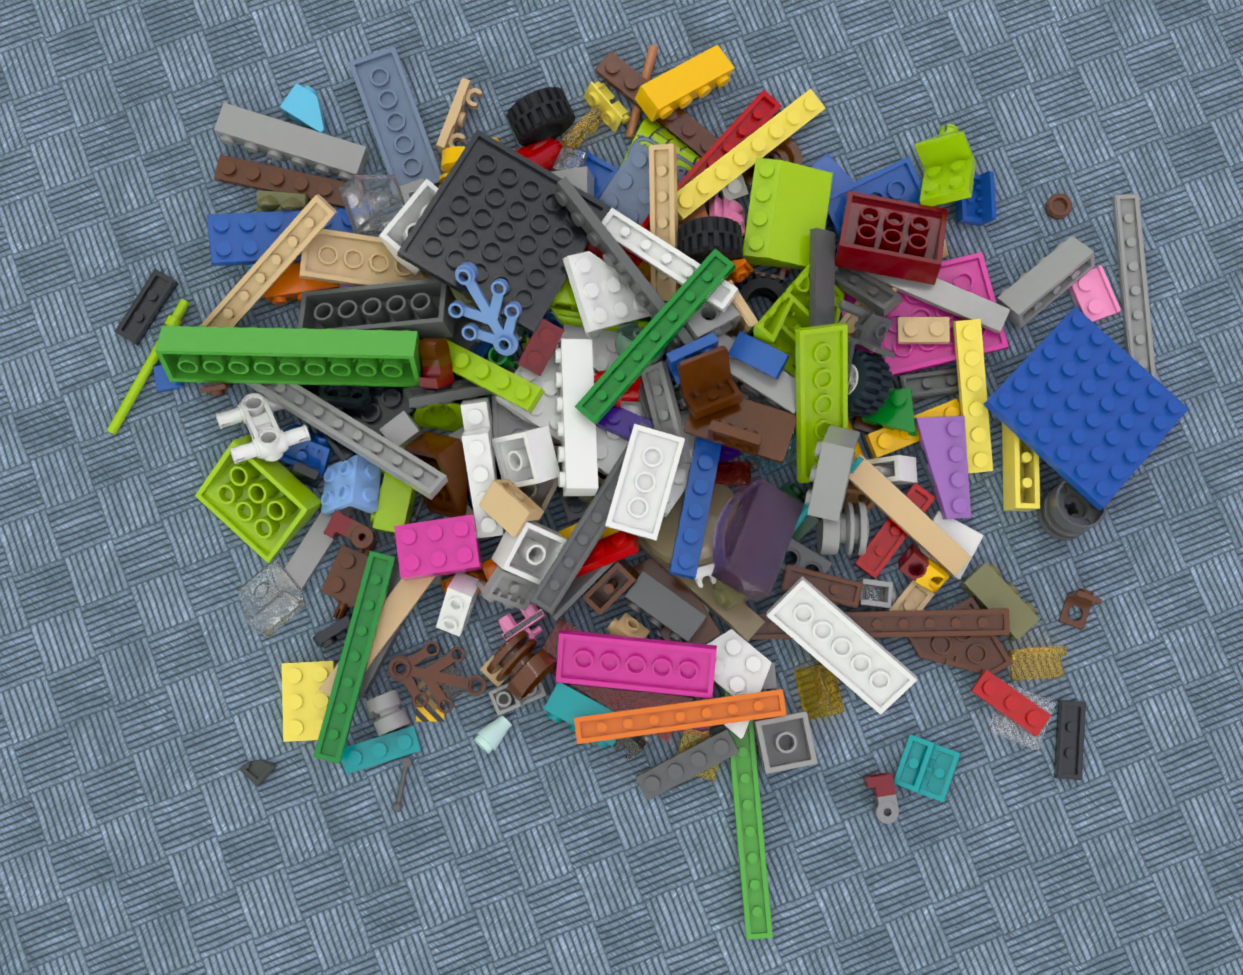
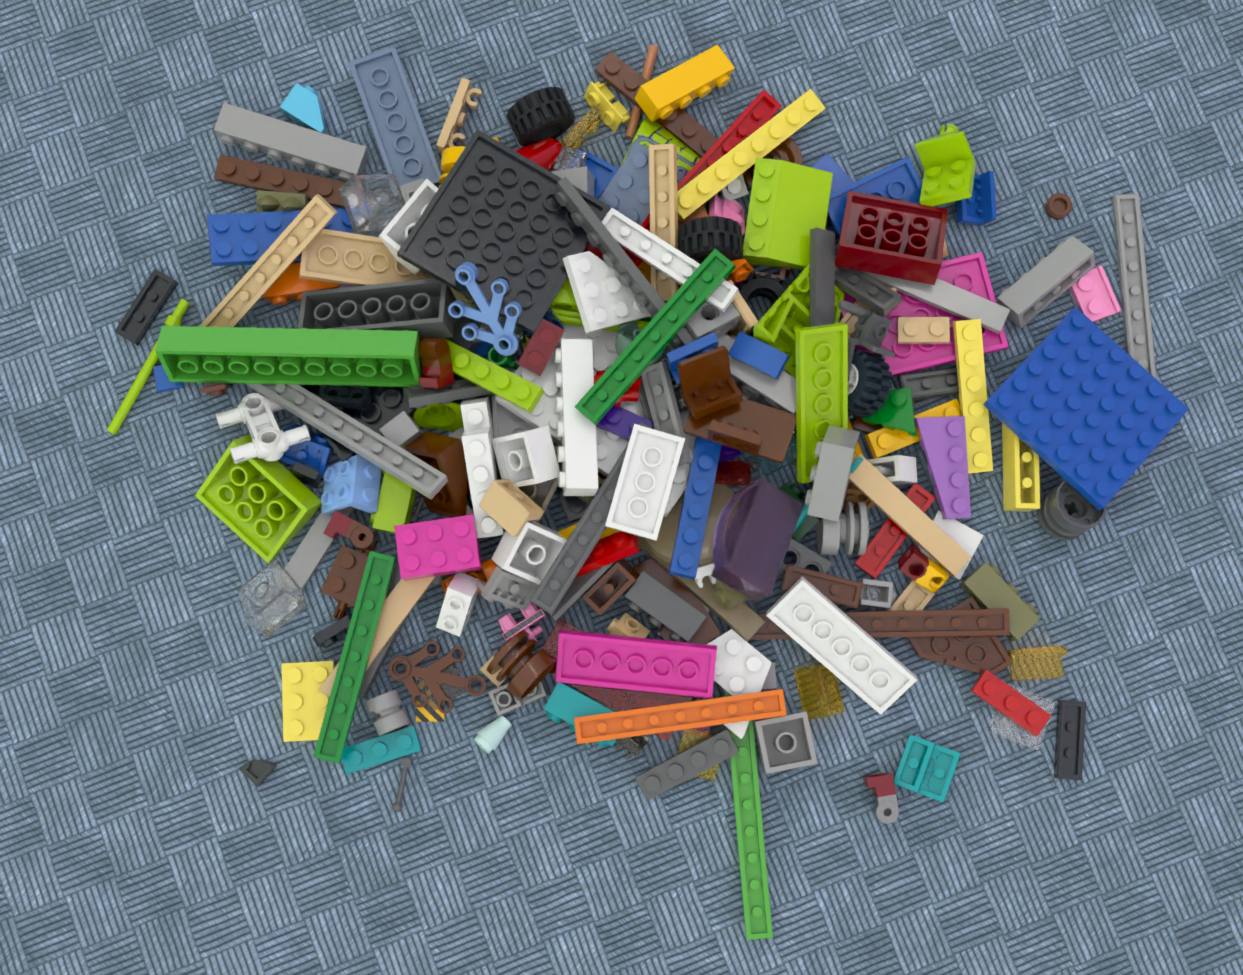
reddish brown bracket [1058,588,1102,630] -> none

